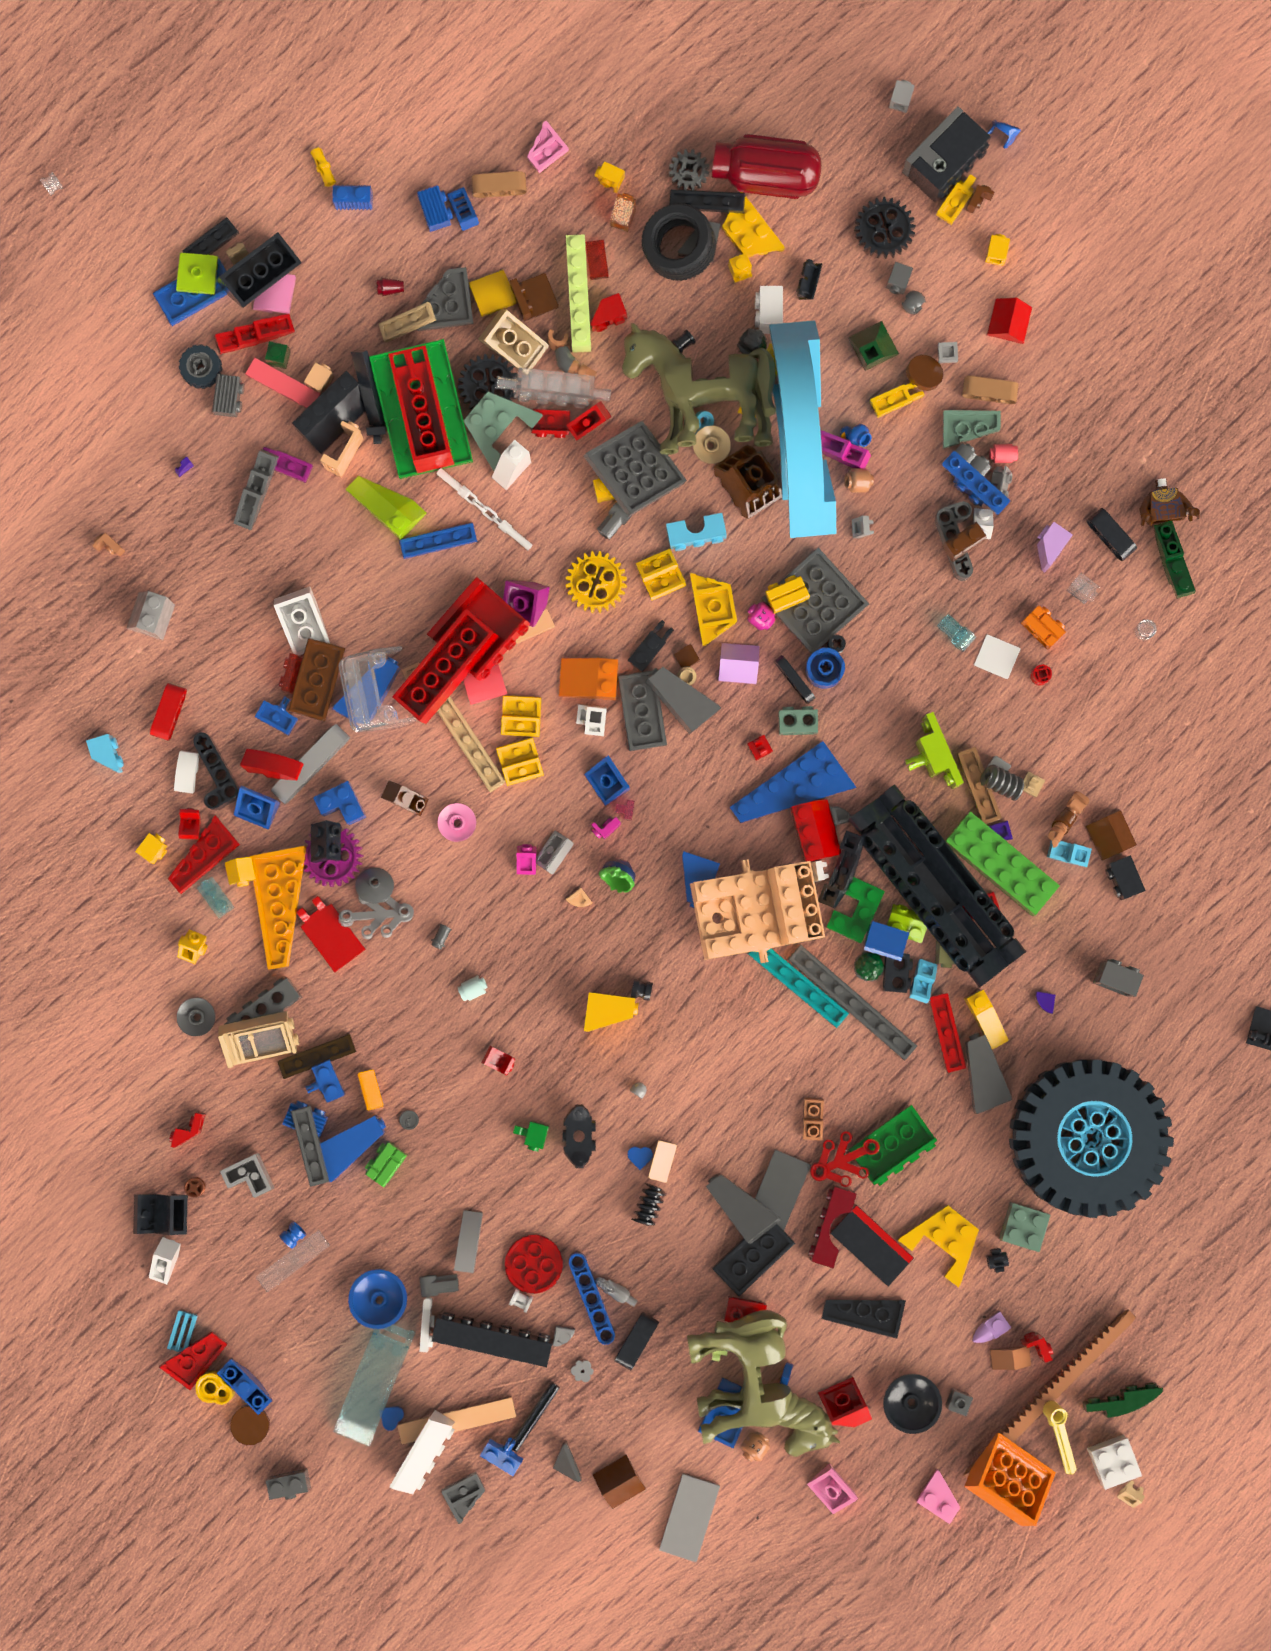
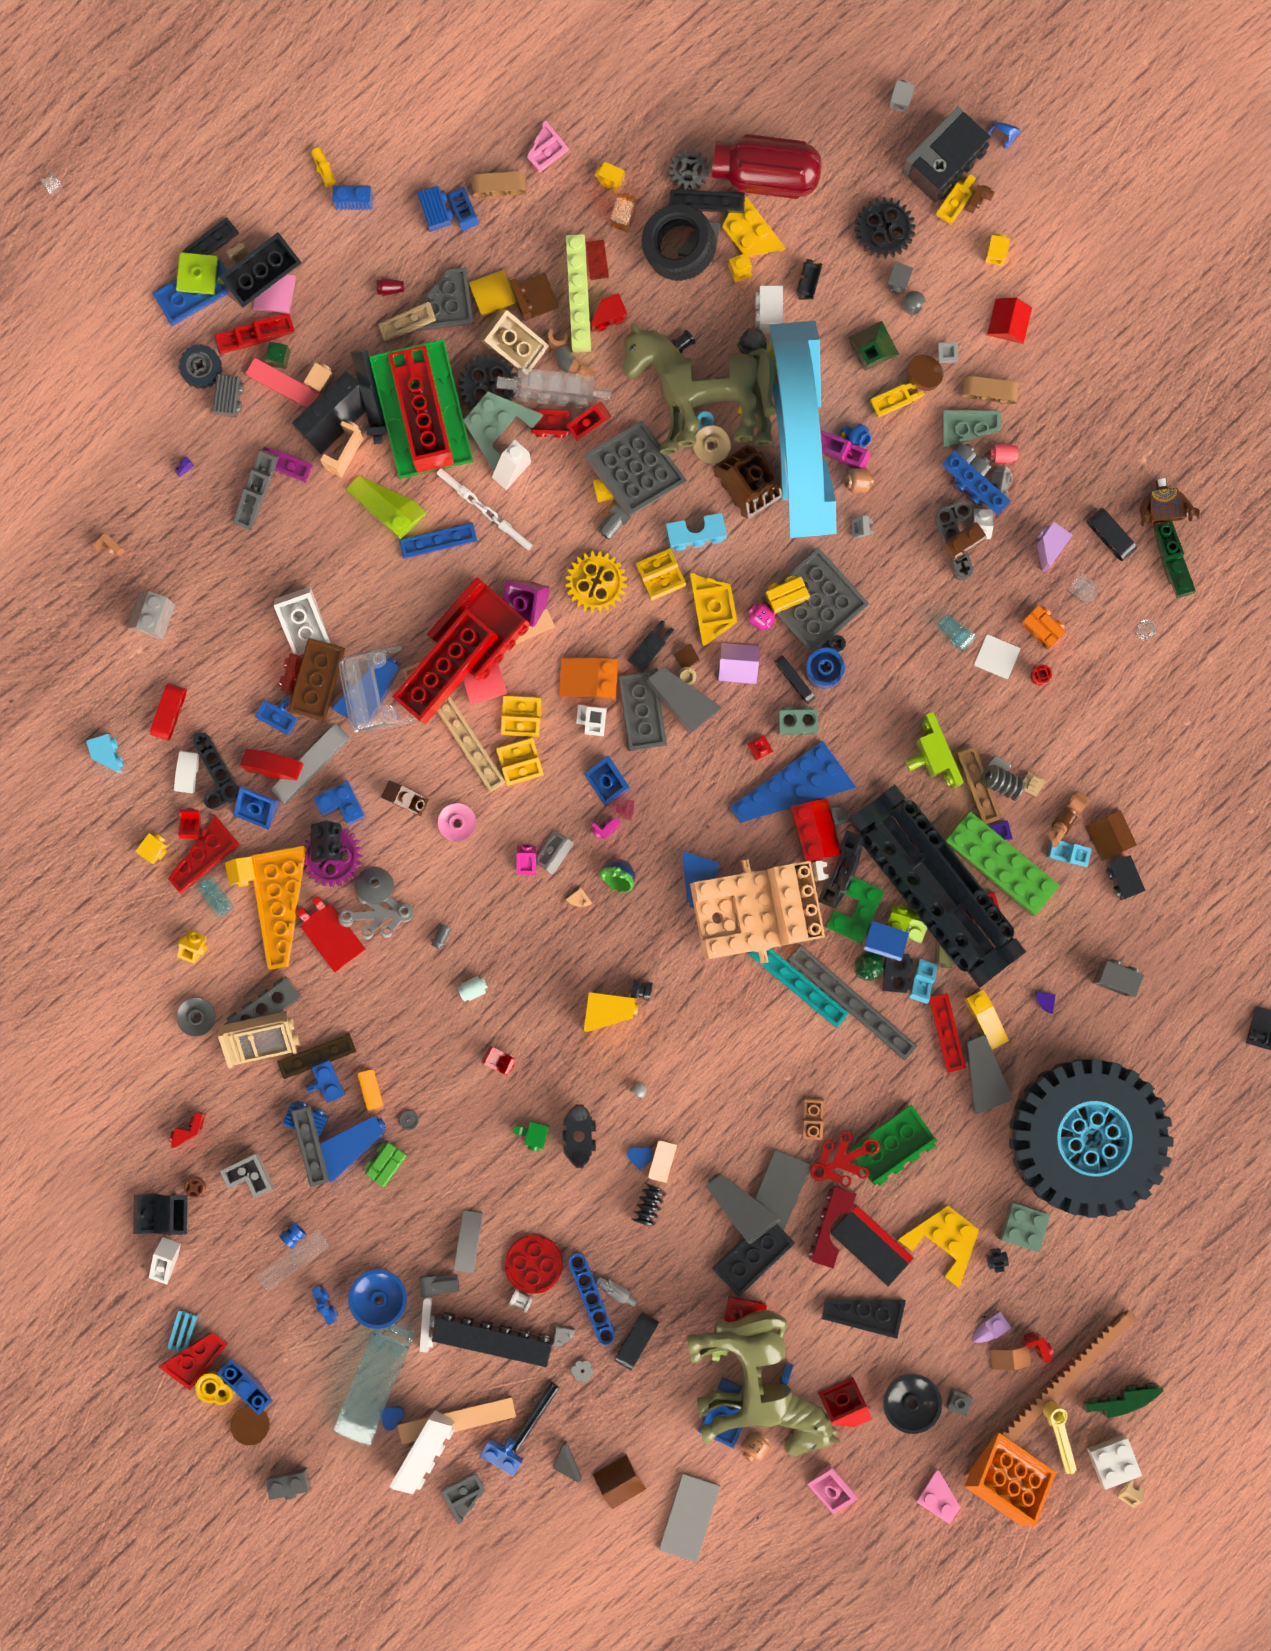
none -> blue plate [311,1285,338,1325]

